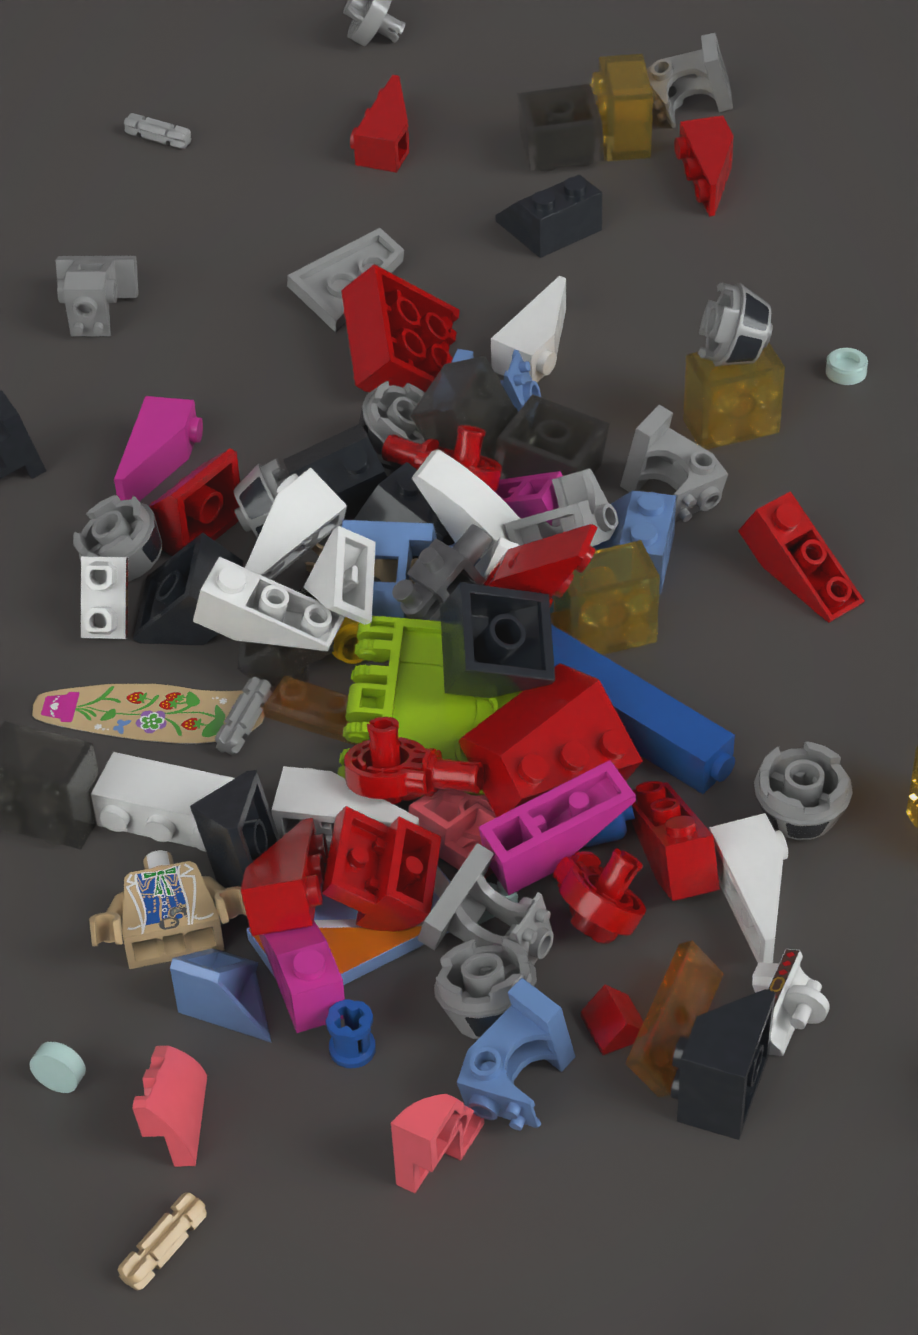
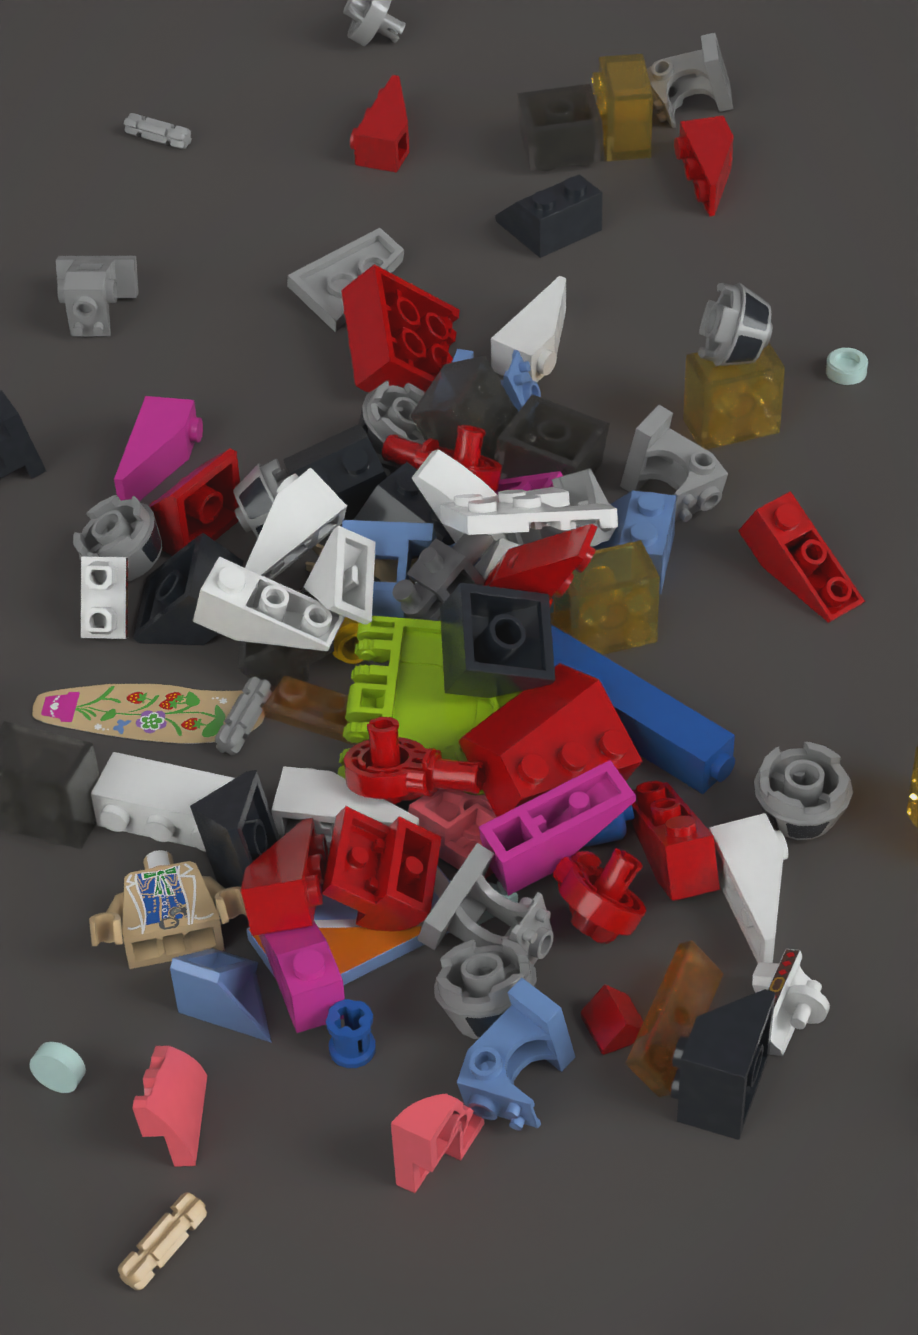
none -> white wing [440,487,618,535]

